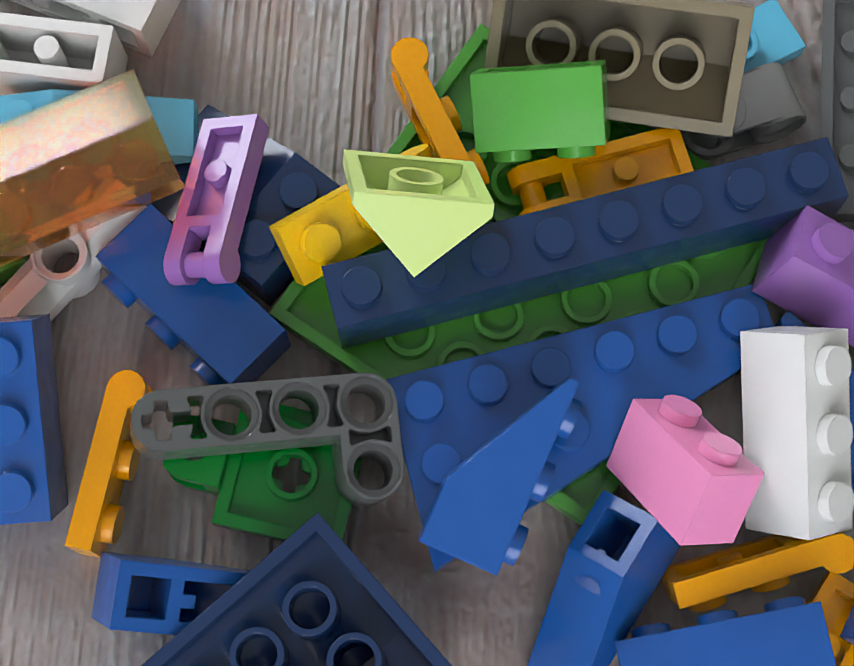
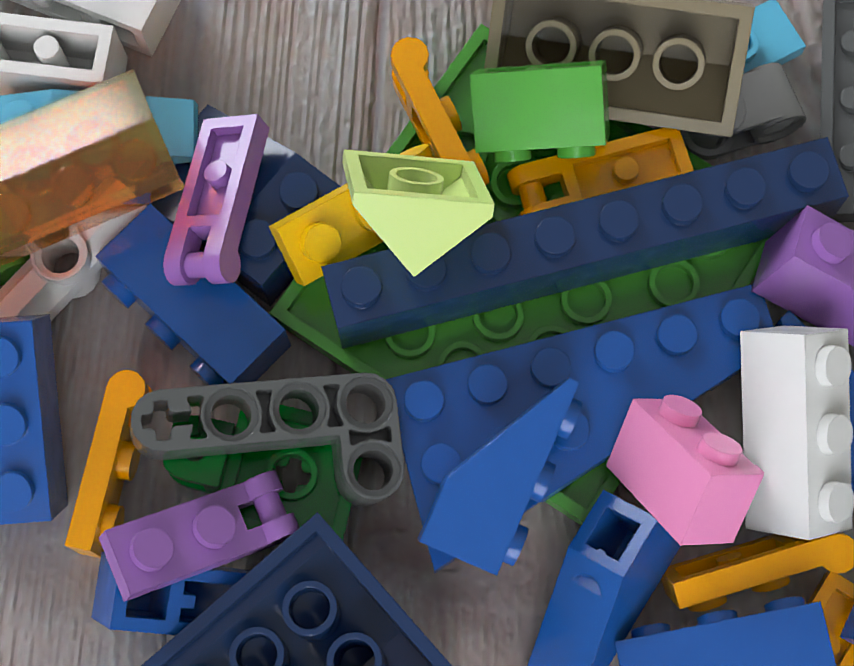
none -> medium lavender plate [99,470,300,602]

